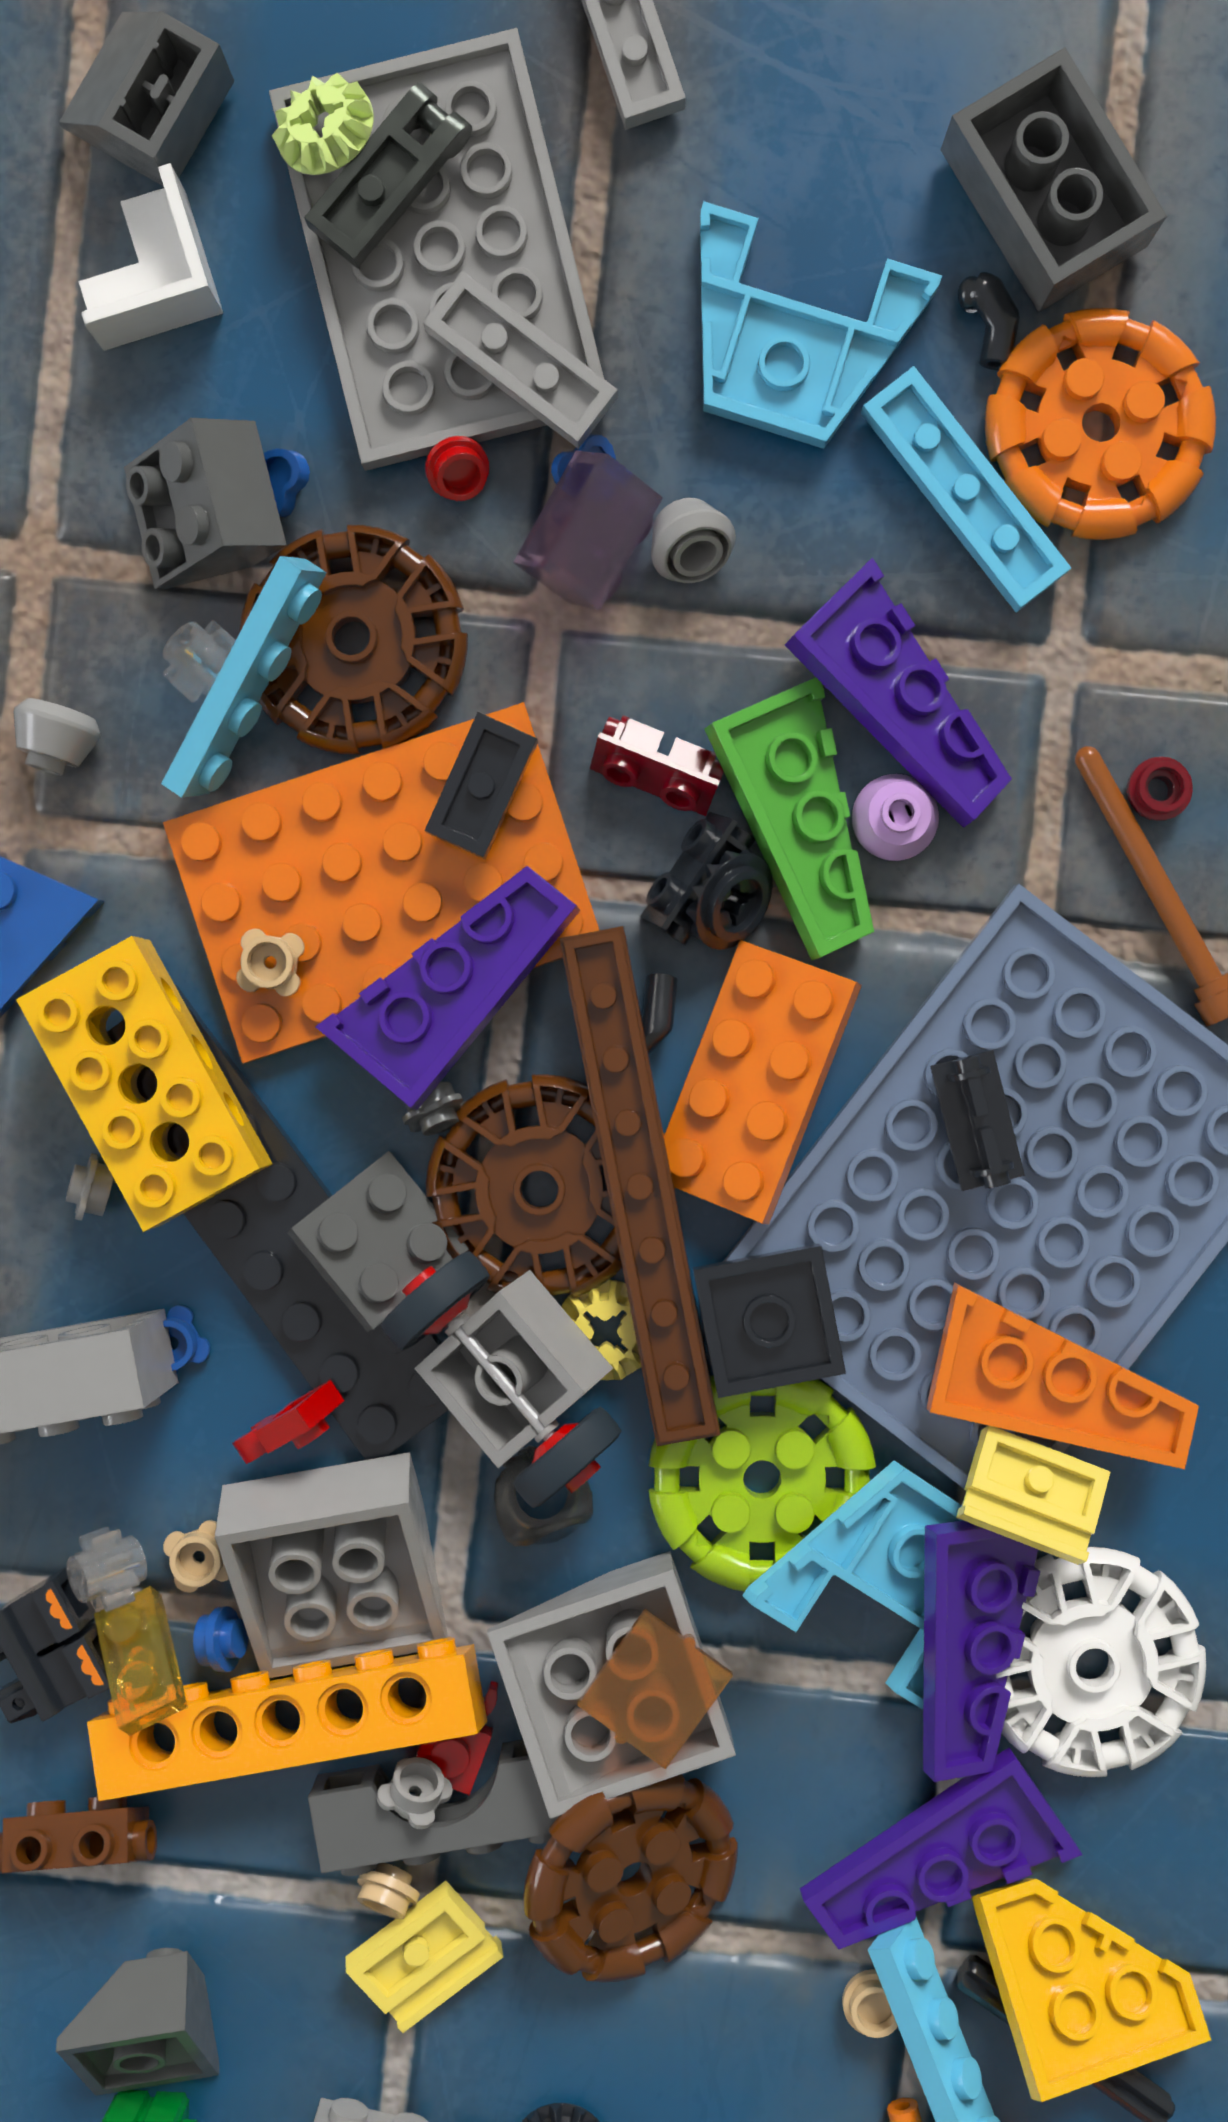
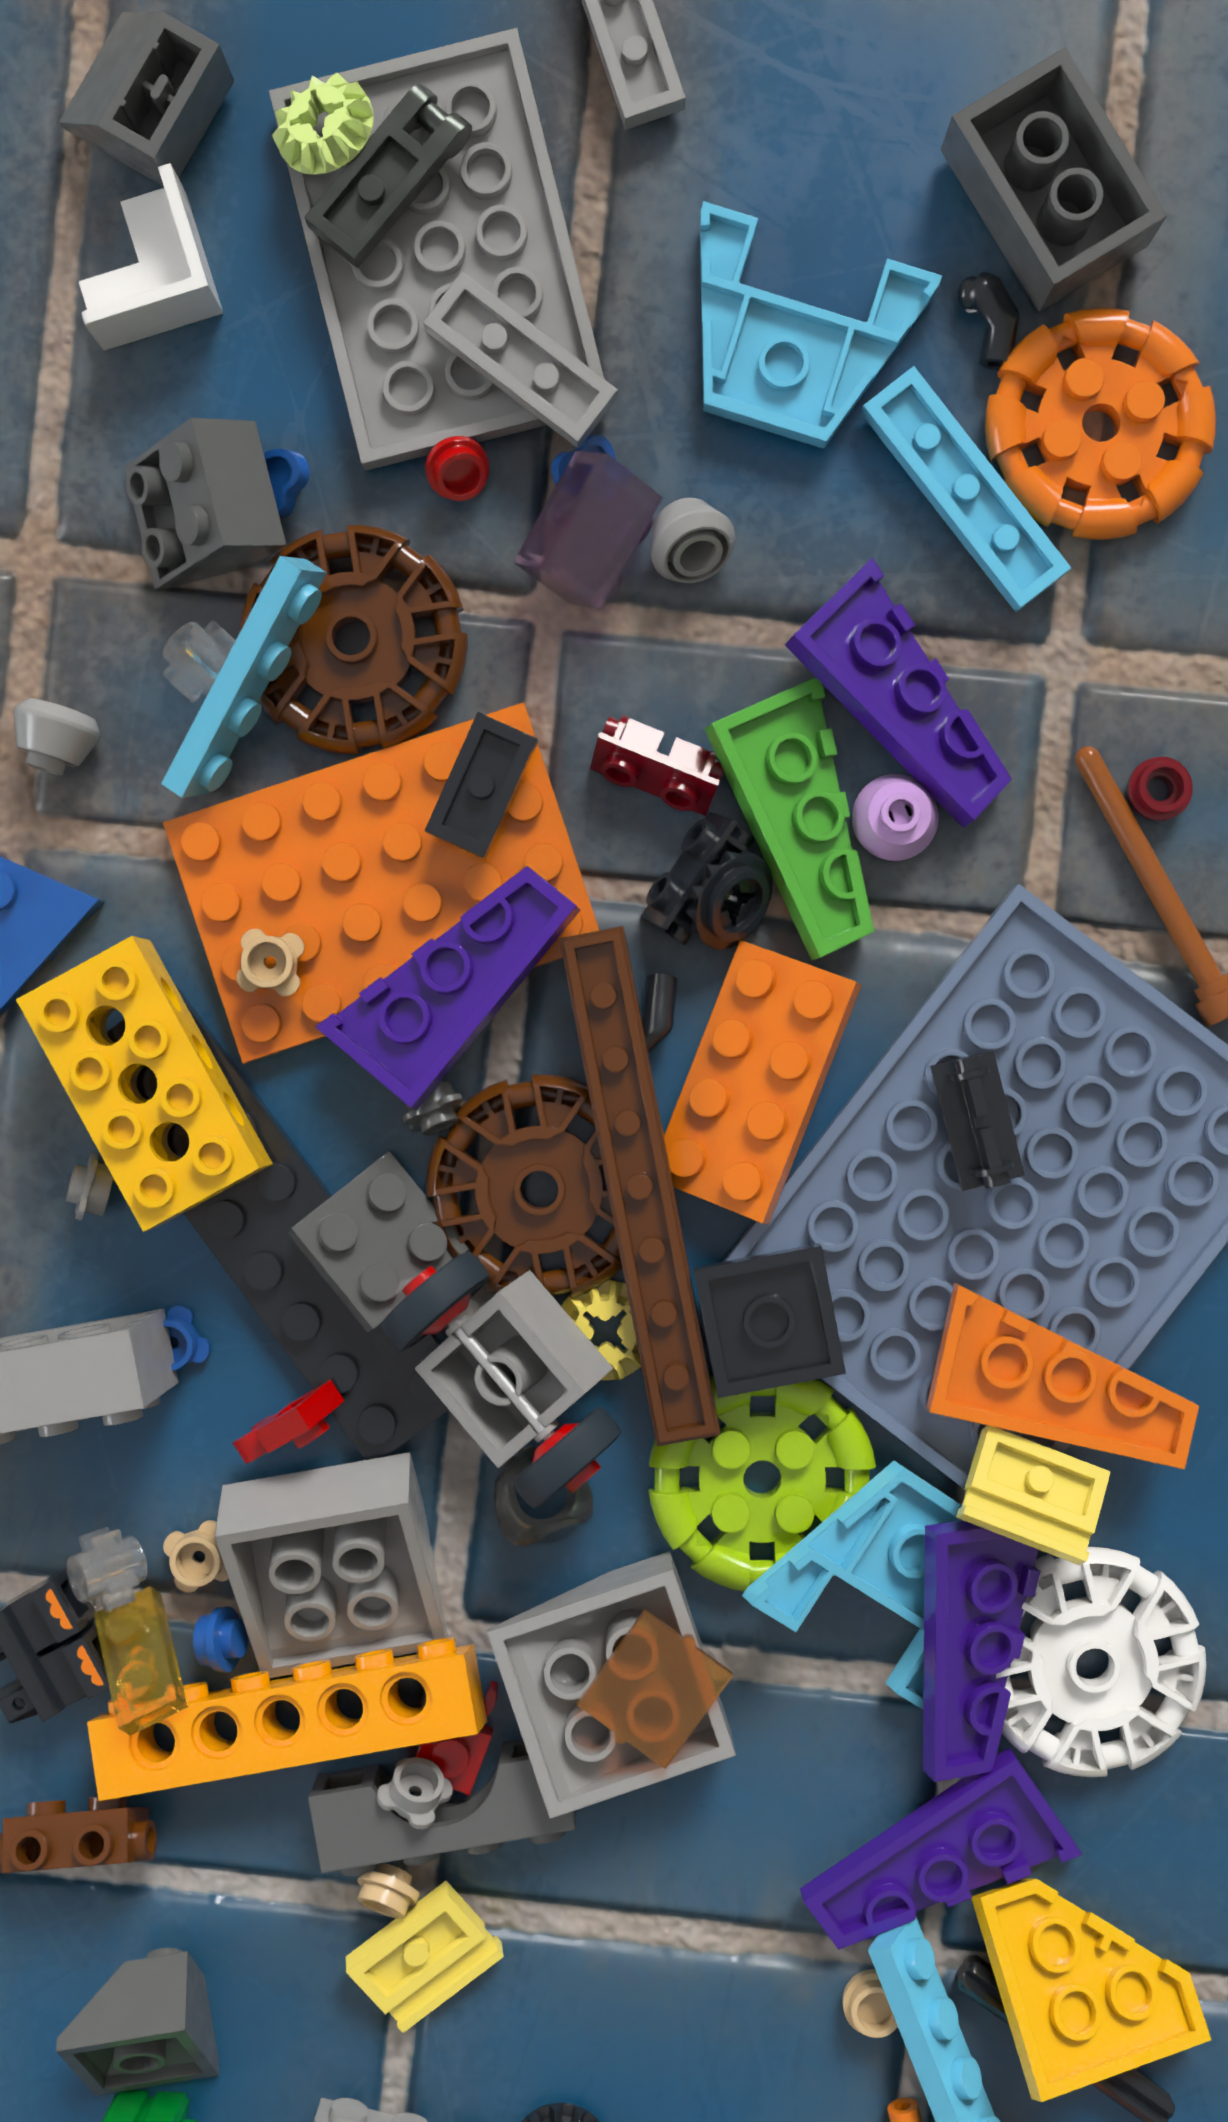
reddish brown plate [523,1774,738,1983] -> none

